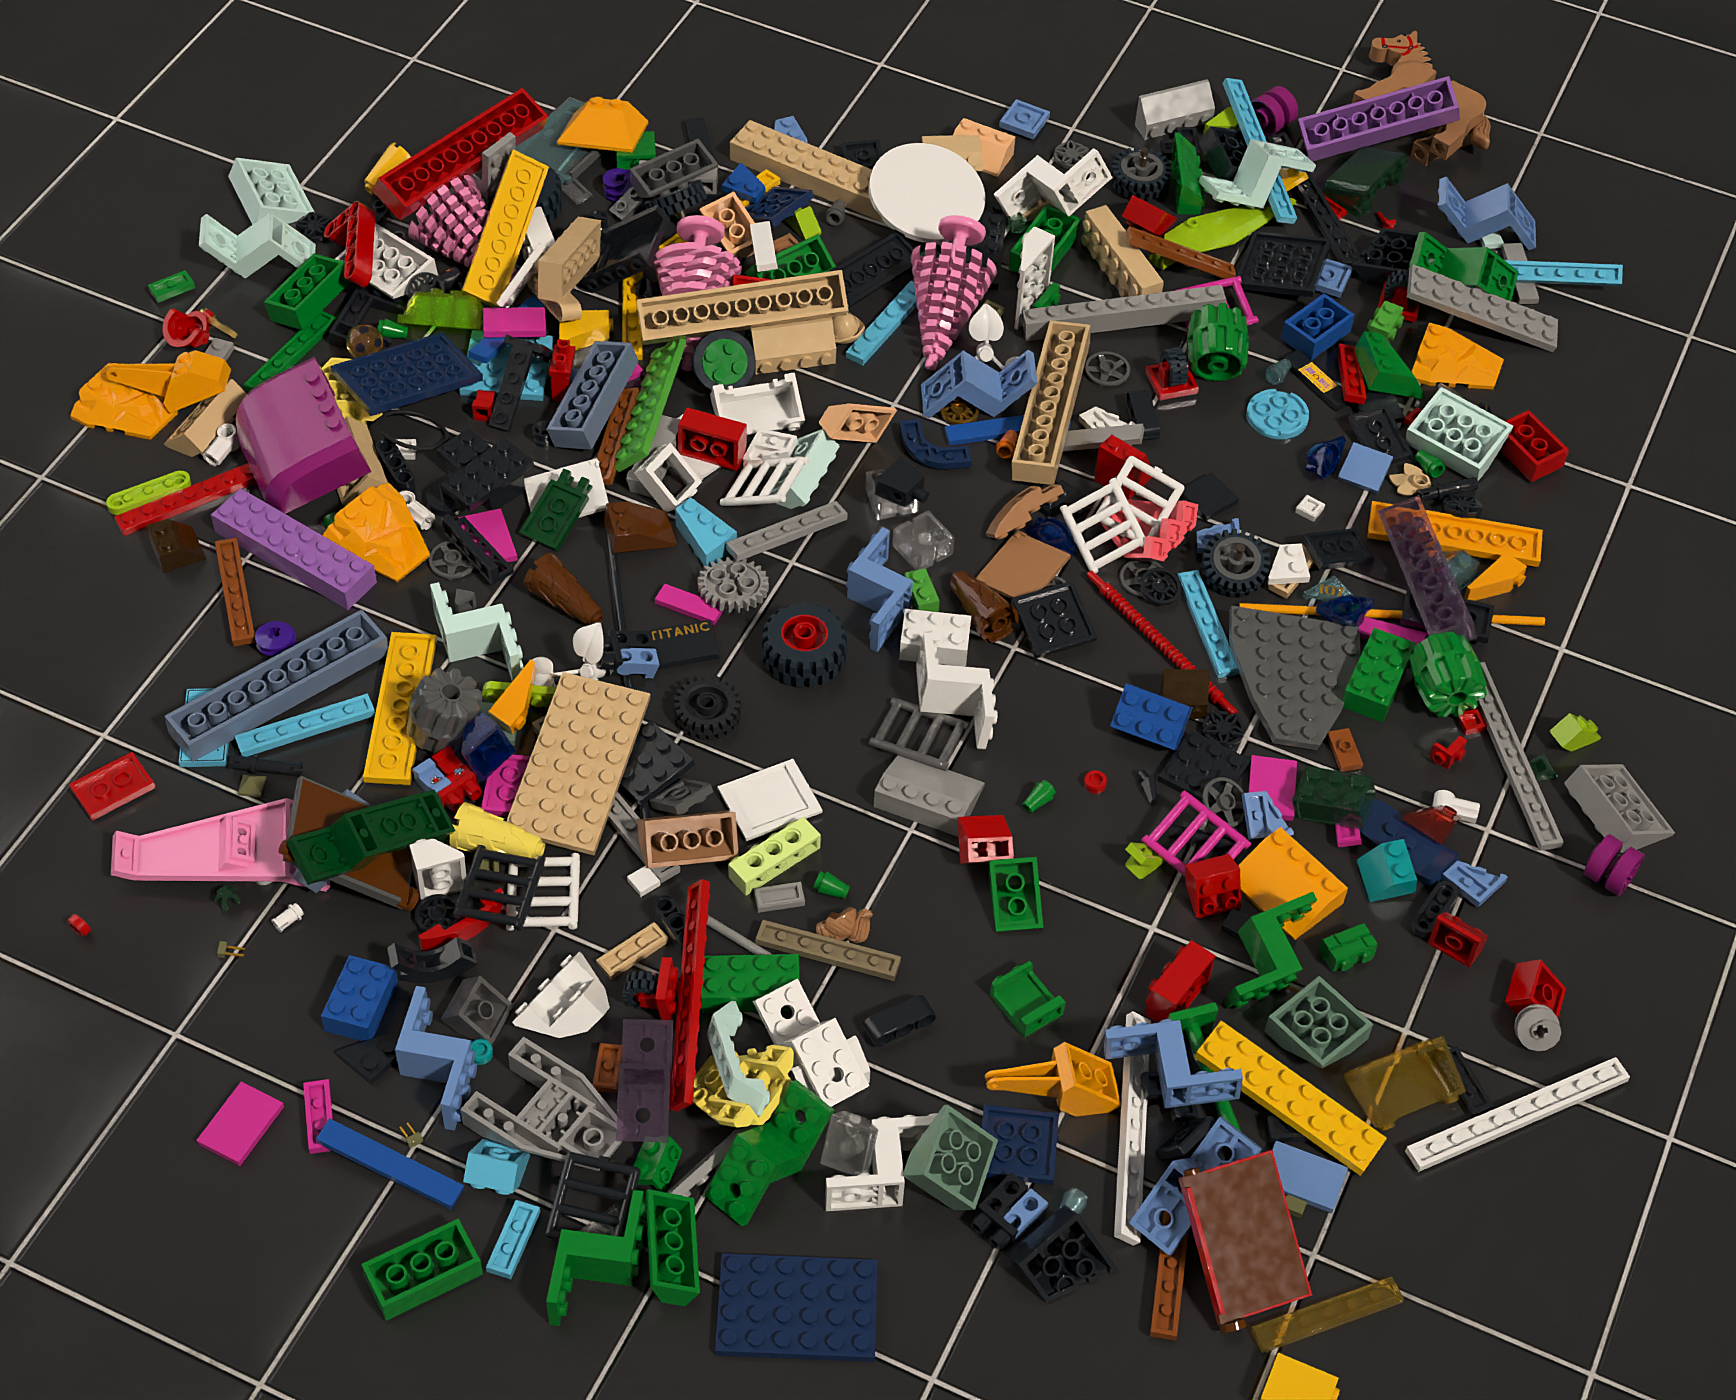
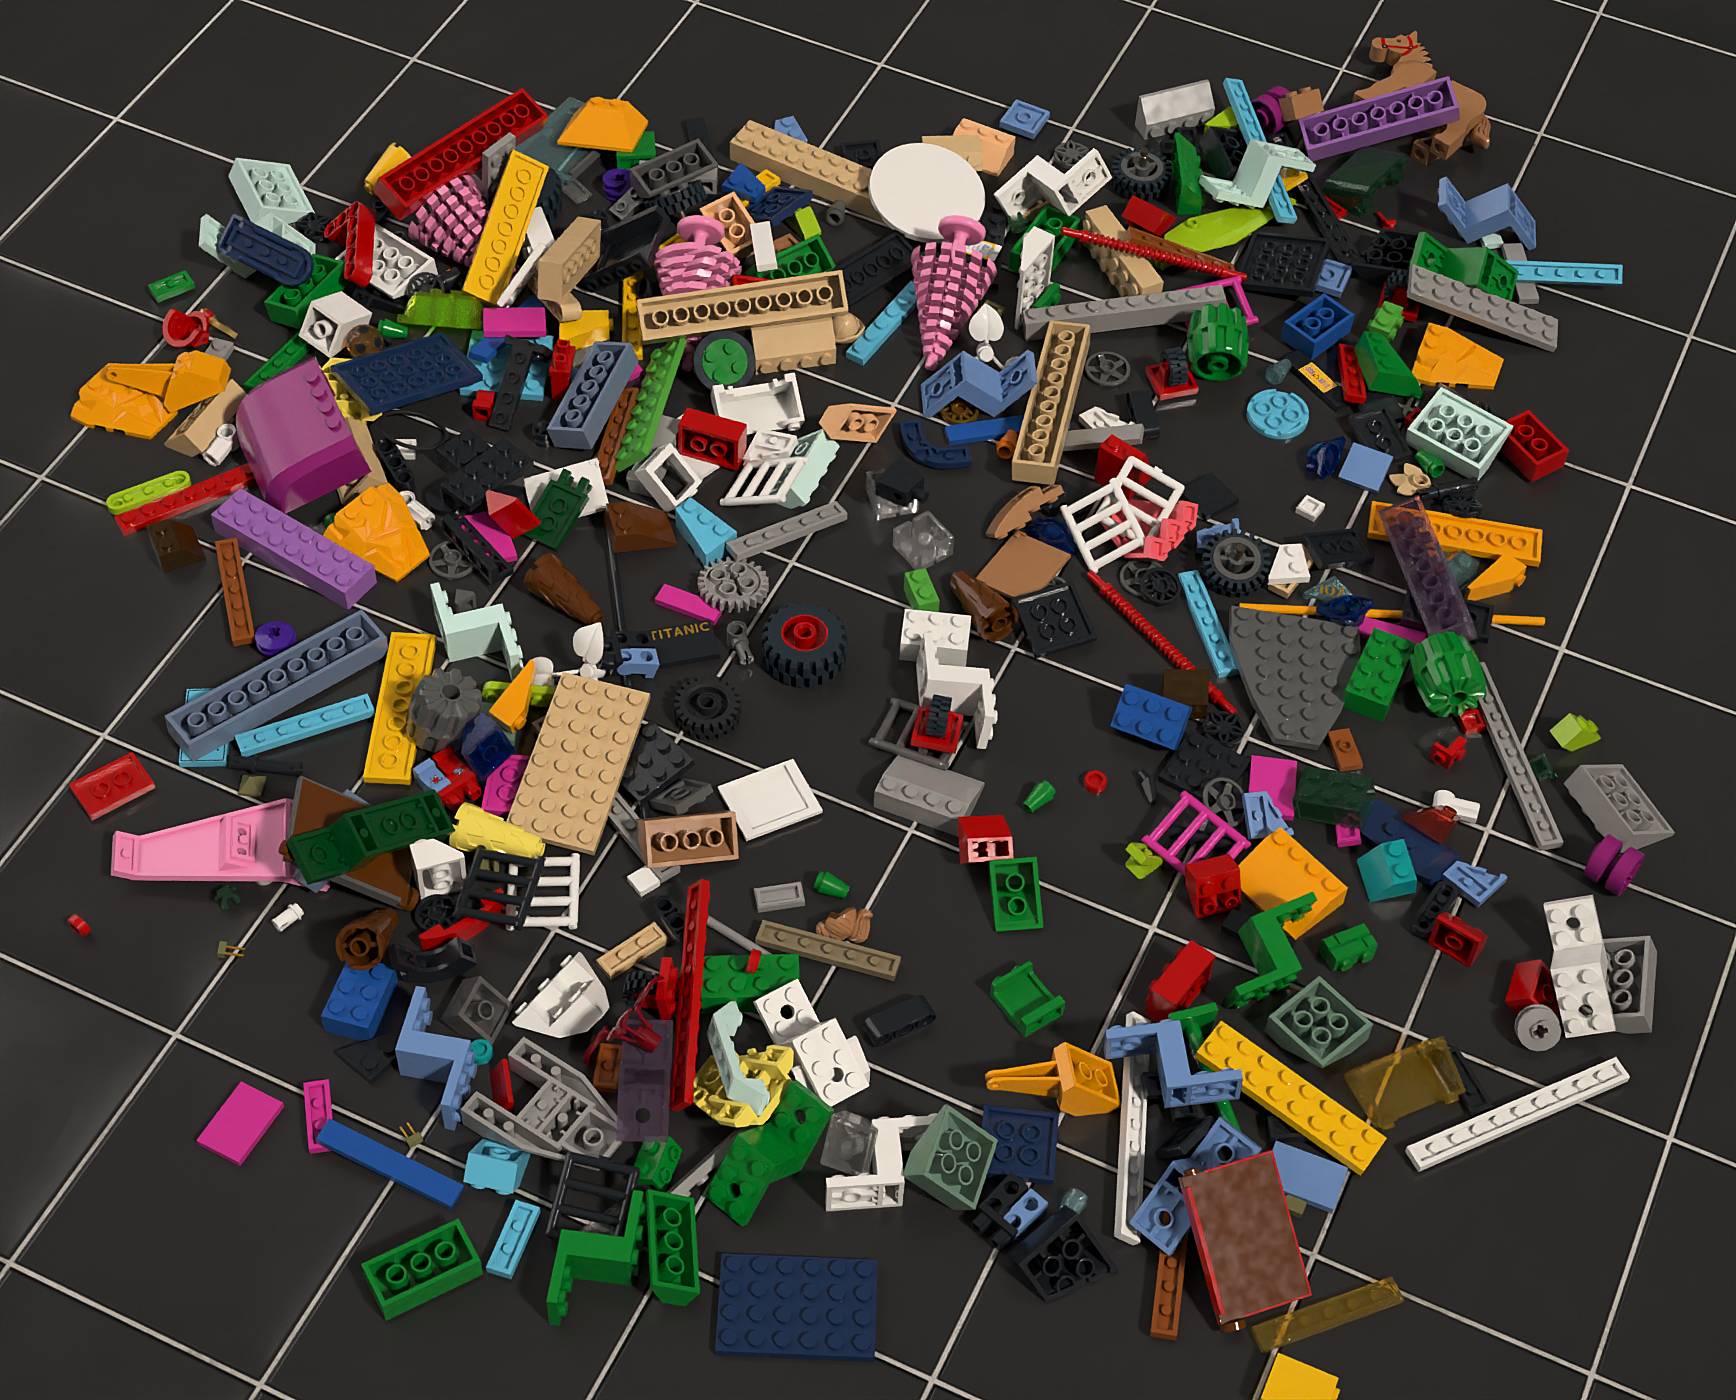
yellowish green brick [728,817,821,896] -> none
medium blue bracket [846,527,913,652] -> none
none -> dark blue piece [217,214,314,287]
none -> white slope [299,291,372,358]
none -> reddish brown cone [335,907,399,971]
none -> red slope [486,490,541,539]
none -> red slope [490,1059,515,1114]
none -> dark red plant [583,975,665,1066]
none -> dark grey pin [727,621,754,665]
none -> red tile [746,949,762,974]
none -> red plate [911,694,964,754]
none -> white sticker [965,241,1002,261]
none -> red hose [1060,227,1247,281]
none -> medium nougat brick [1278,86,1324,122]
none -> white bracket [1544,895,1616,1038]
none -> light grey slope [1579,936,1657,1034]

